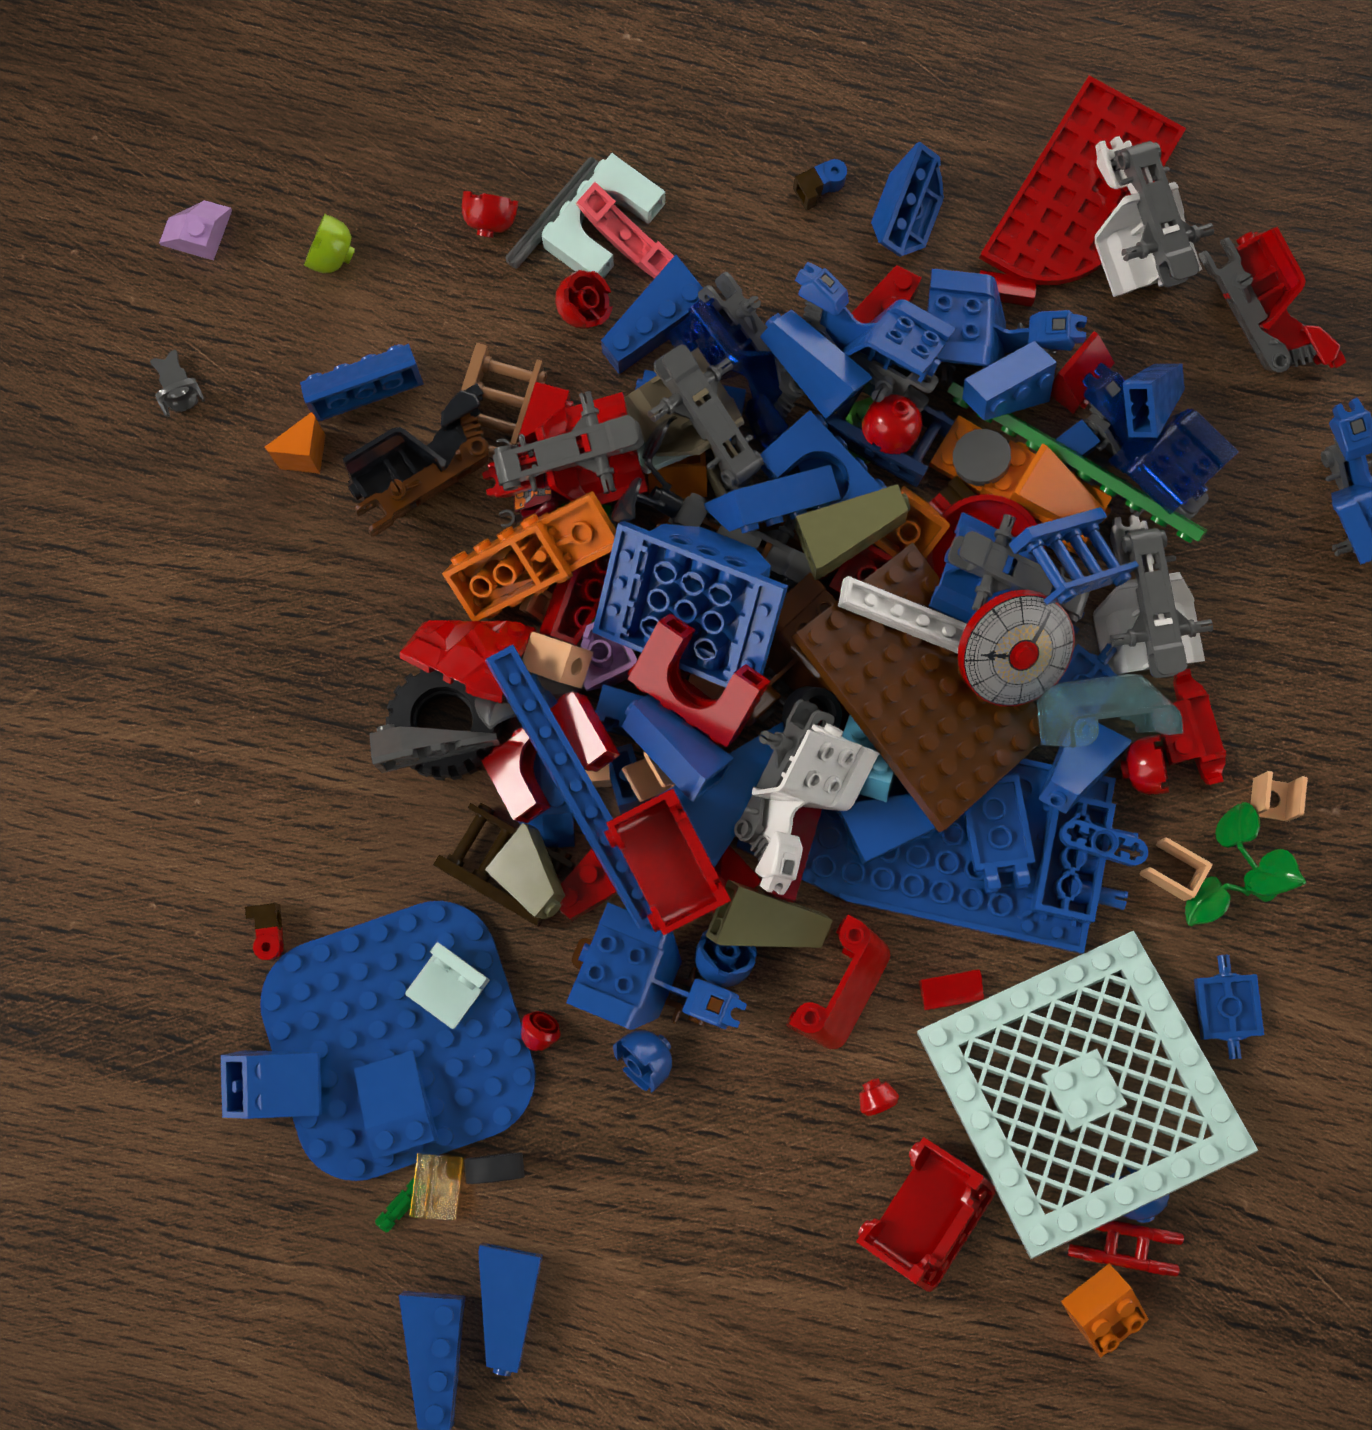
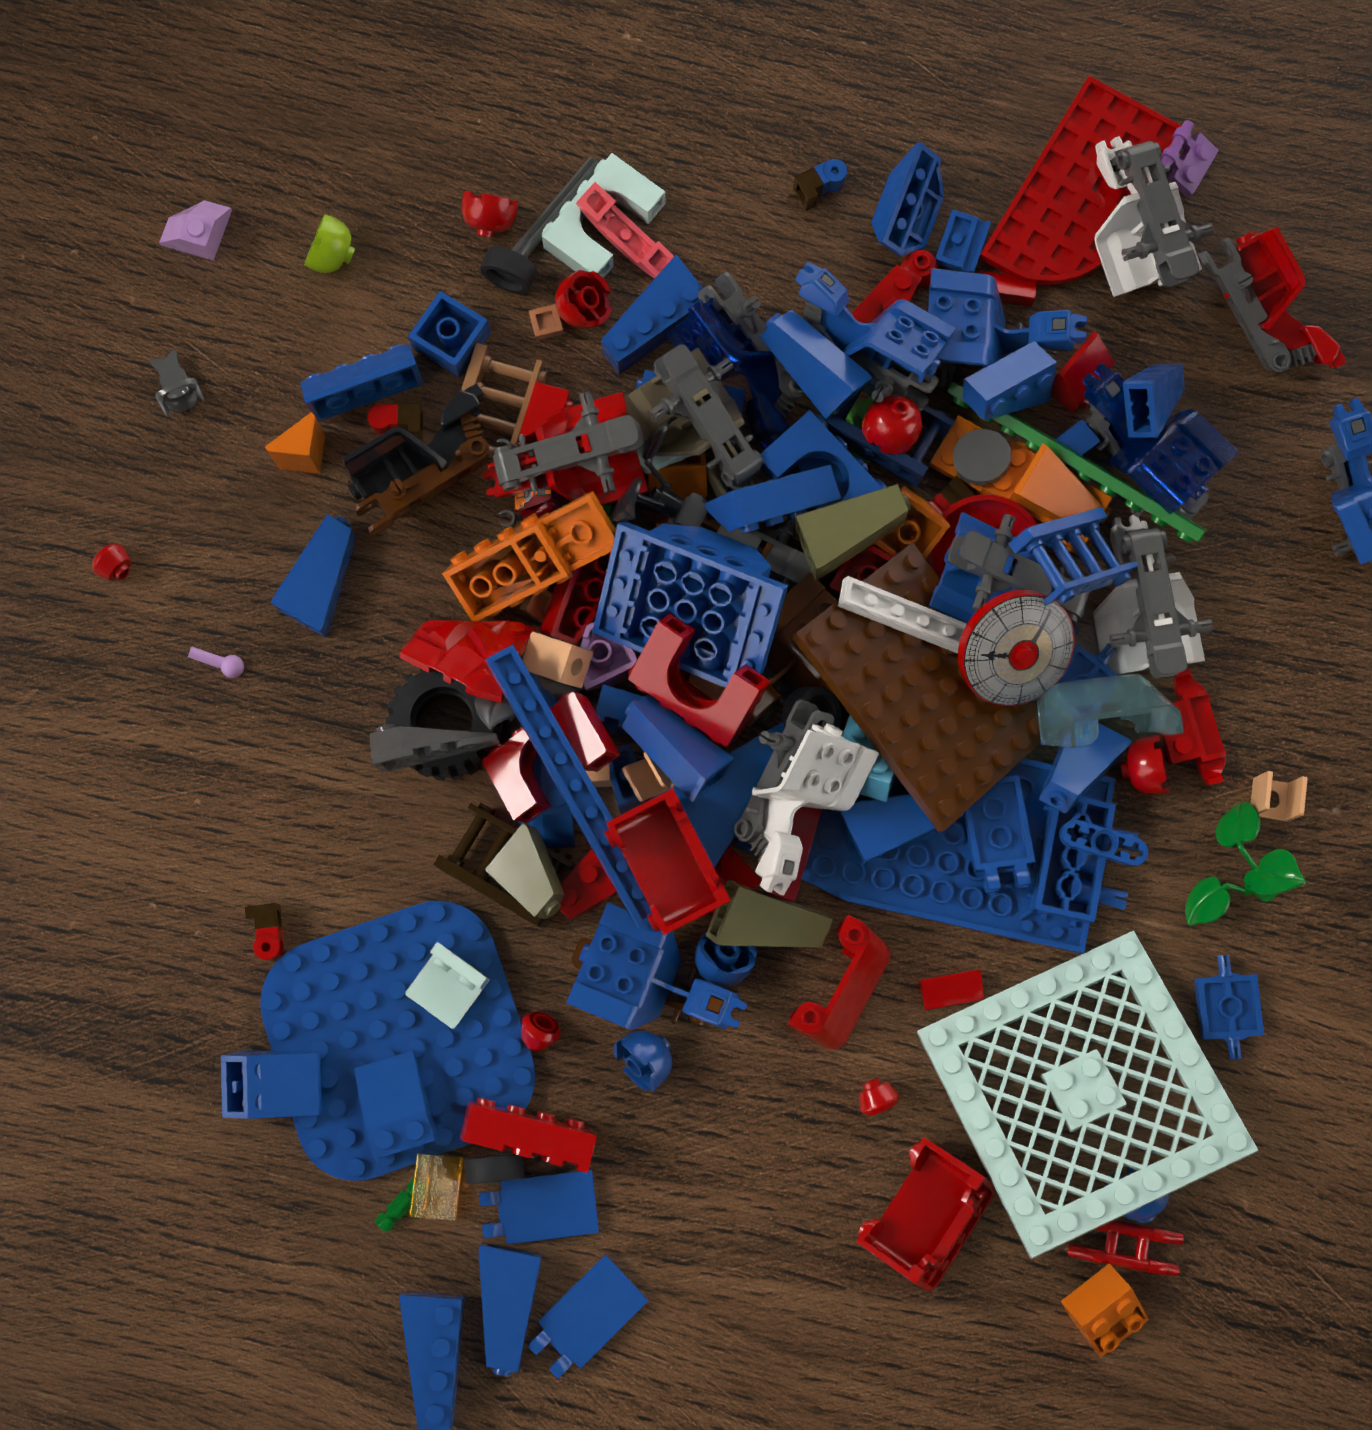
light nougat piece [1139,837,1213,901] -> none
none -> red cone [92,544,131,581]
none -> lavender bar [188,647,244,678]
none -> blue slope [270,514,357,638]
none -> leg [367,404,424,440]
none -> blue brick [408,291,491,378]
none -> red wedge [460,1097,597,1173]
none -> blue tile [479,1169,599,1244]
none -> black tyre [480,246,537,294]
none -> blue tile [528,1254,648,1379]
none -> nougat plate [529,304,563,341]
none -> red cone [901,250,939,288]
none -> blue plate [935,209,991,273]
none -> medium lavender plate [1161,120,1219,197]

